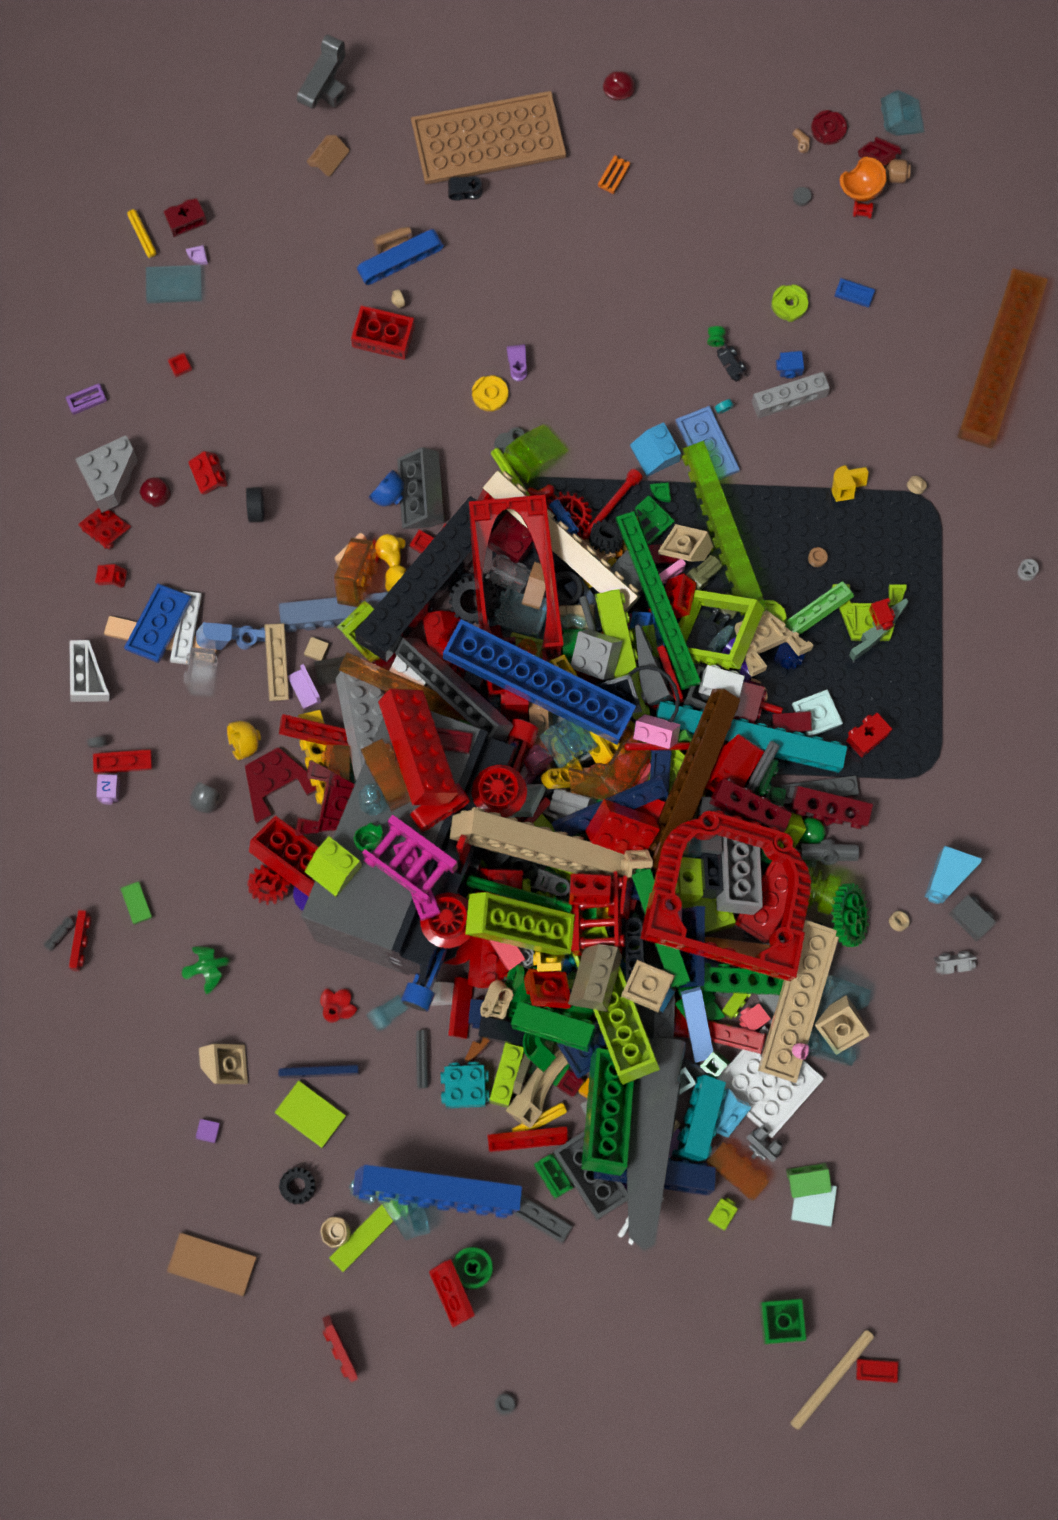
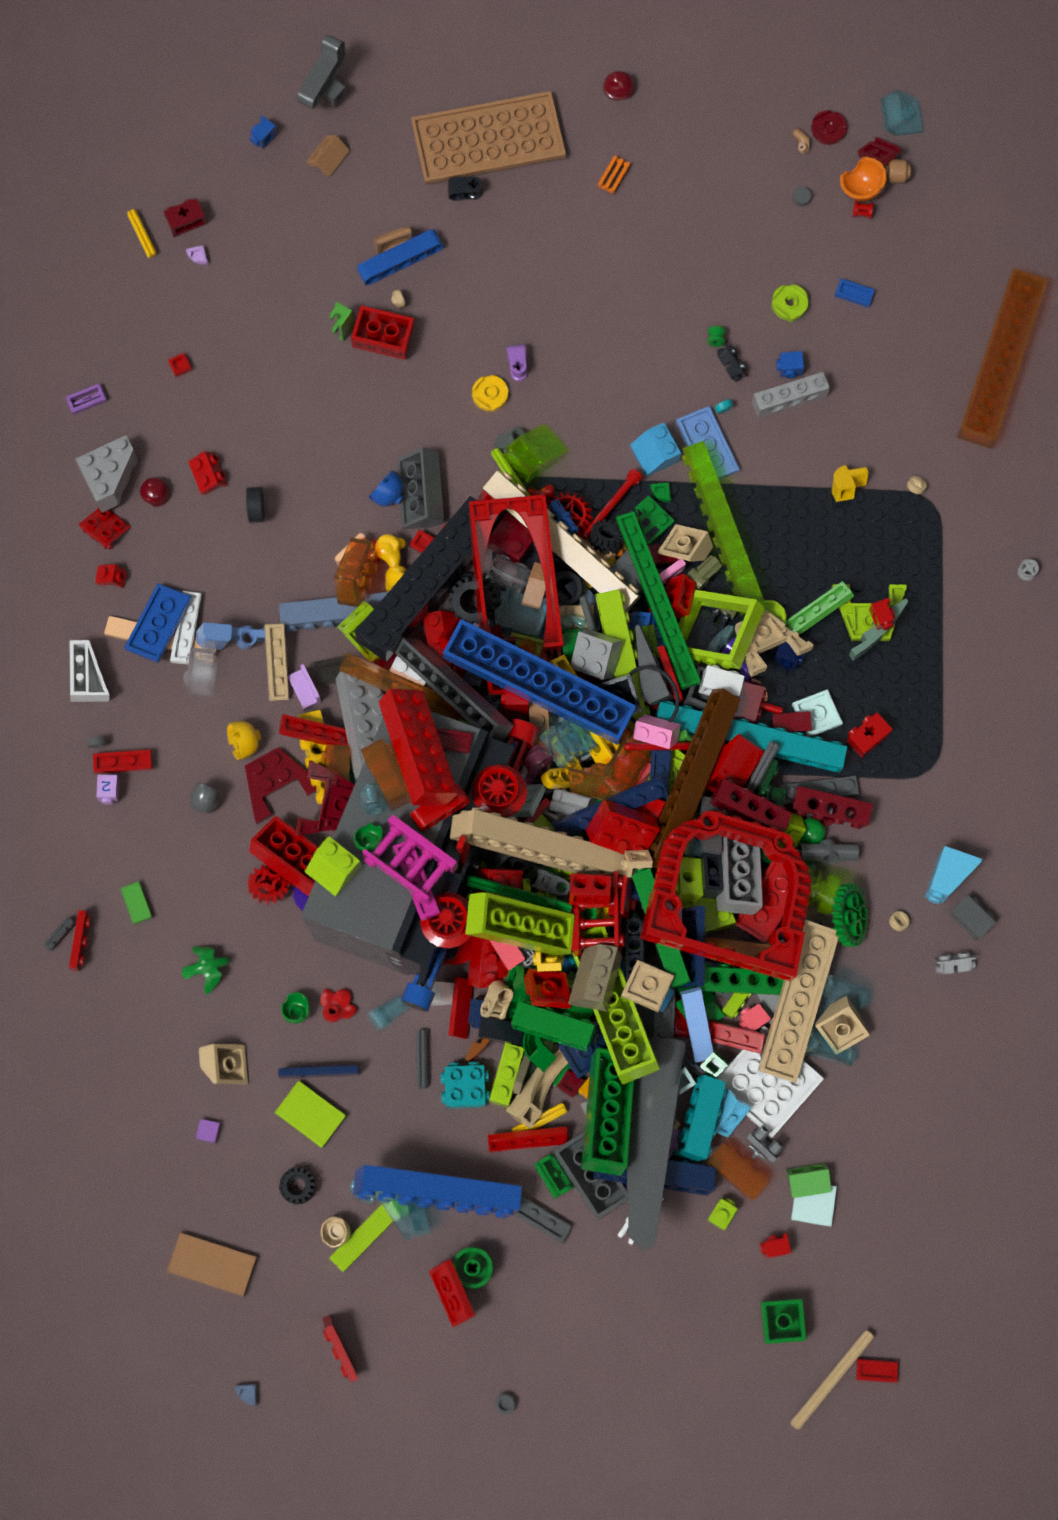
clear light blue tile [146,265,202,303] -> none
tan tile [304,637,329,662] -> none
bright pink hinge [792,1043,809,1060] -> none
medium nougat tile [808,547,828,567] -> none
none -> sand blue tile [235,1384,257,1405]
none -> blue brick [249,115,277,149]
none -> green hair [281,992,311,1024]
none -> bright green hinge [330,302,354,342]
none -> red brick [759,1233,791,1259]

